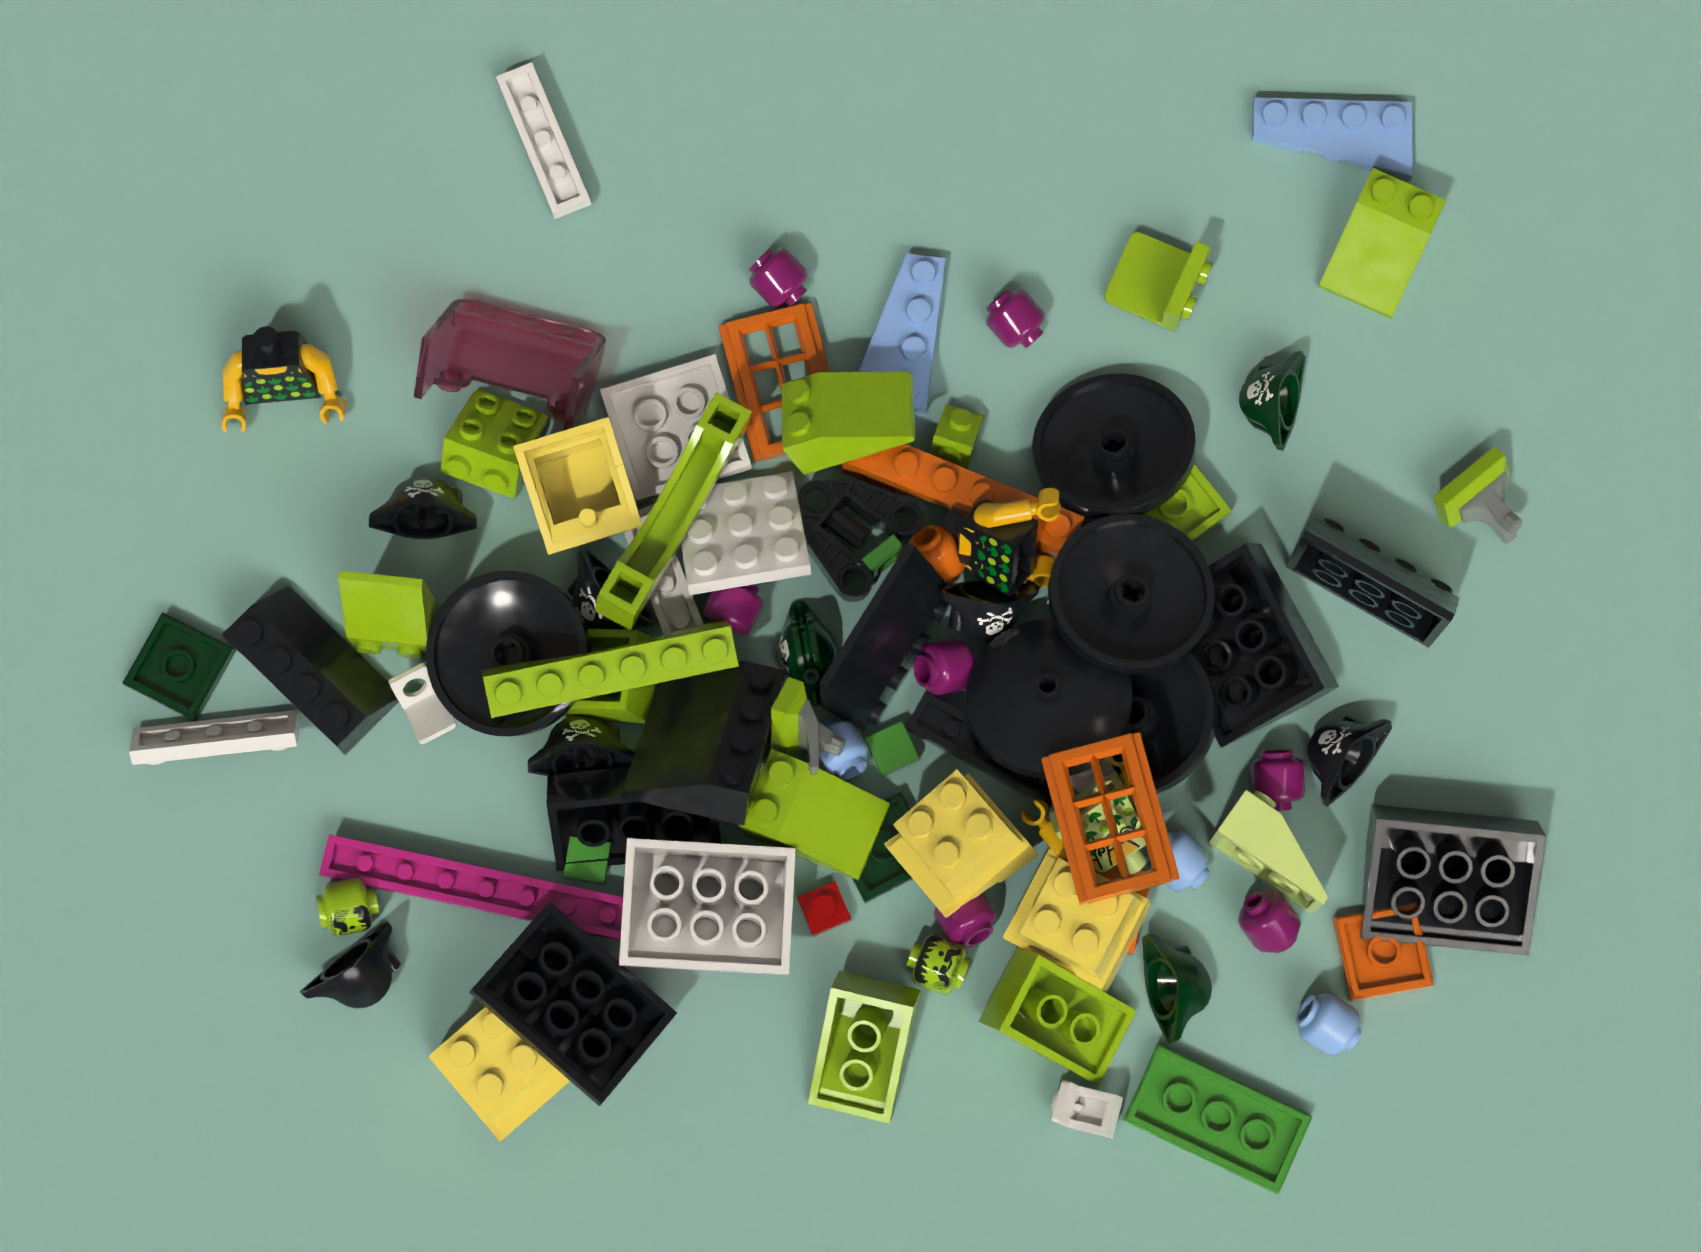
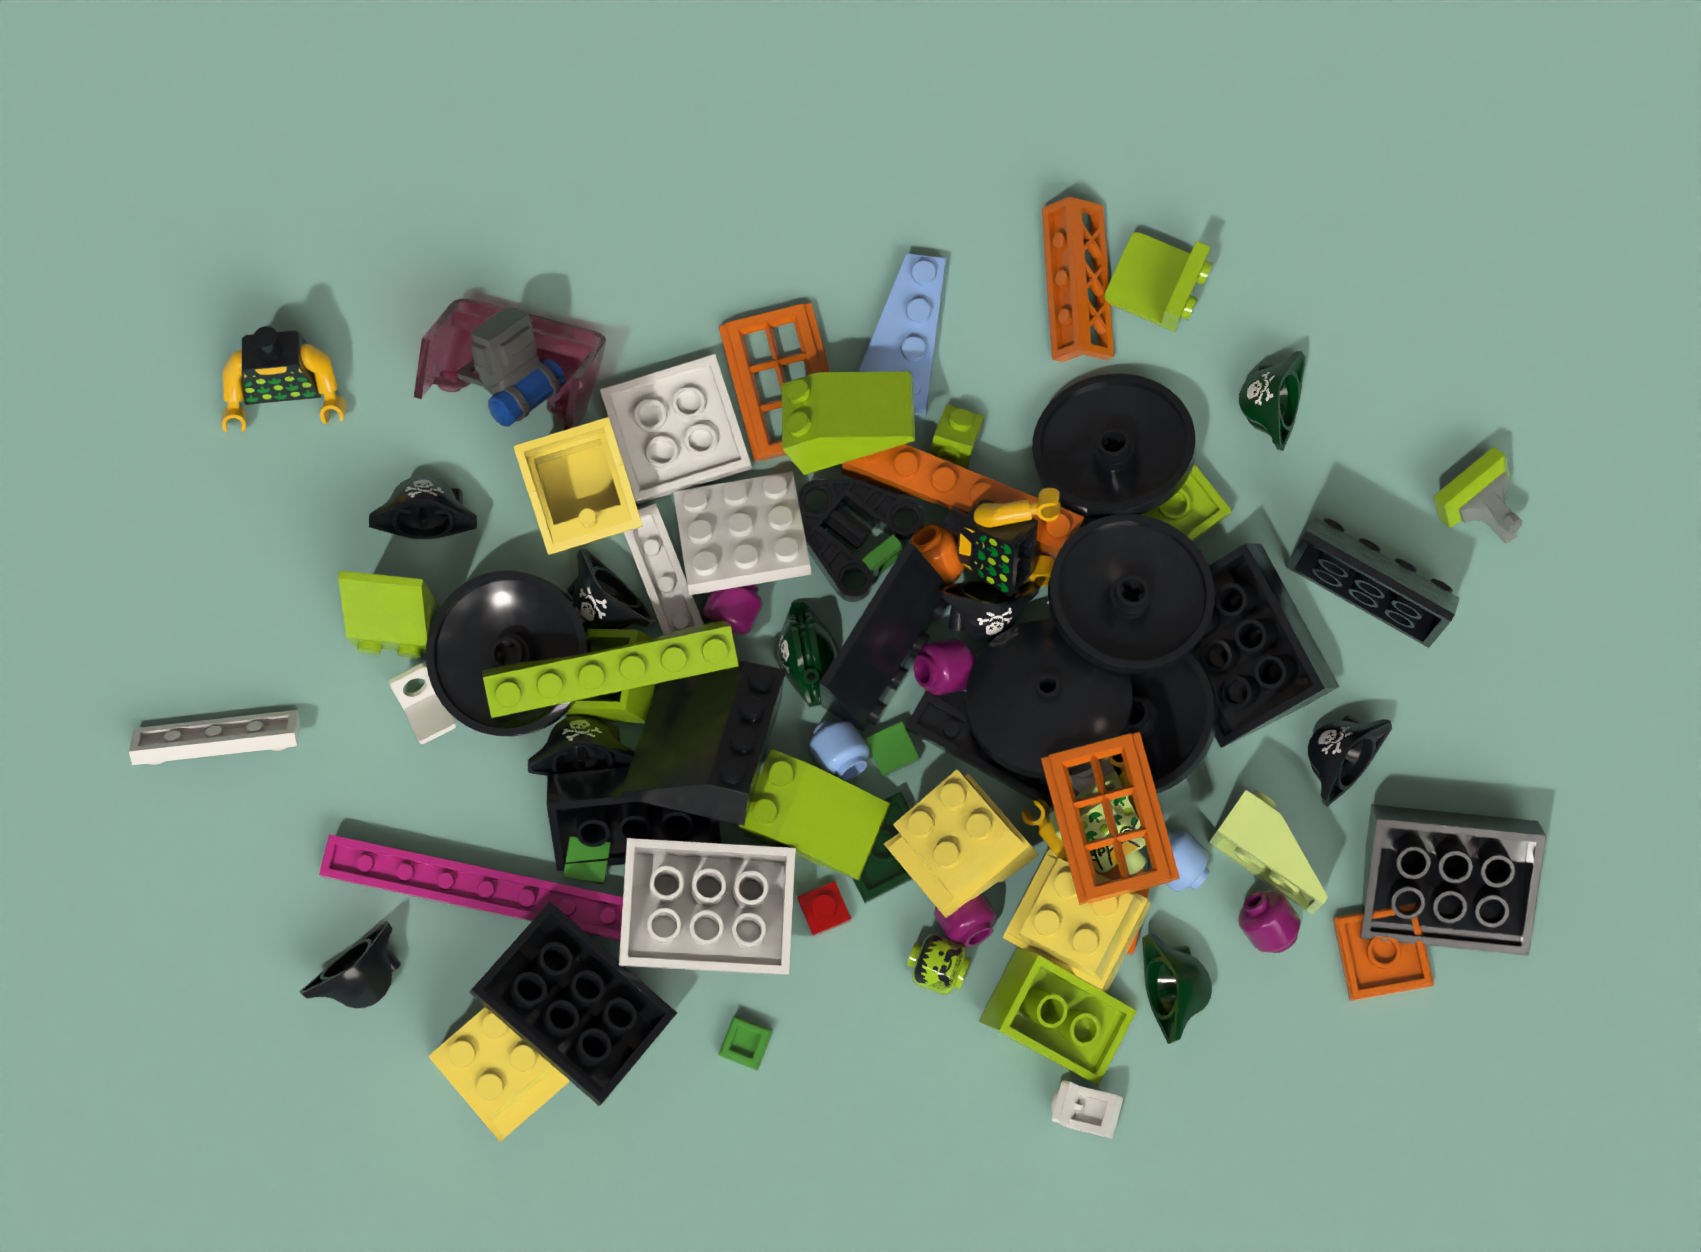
dark green tile [122,612,236,721] -> none
black slope [222,586,399,755] -> none
lime head [316,878,379,936] -> none
lime bracket [440,390,548,499] -> none
white plate [495,62,591,219] -> none
lime arch [595,392,752,630] -> none
magenta head [749,248,808,307] -> none
piece [771,677,846,775] -> none
lime slope [808,971,921,1124] -> none
magenta head [986,288,1045,348] -> none
bright green tile [1122,1043,1313,1194] -> none
magenta head [1250,750,1305,811] -> none
light blue wing [1252,97,1413,182] -> none
light blue head [1295,992,1361,1056] -> none
lime slope [1318,168,1446,319] -> none
none -> dark grey piece [456,307,566,427]
none -> bright green tile [718,1015,773,1071]
none -> orange fence [1042,196,1114,362]

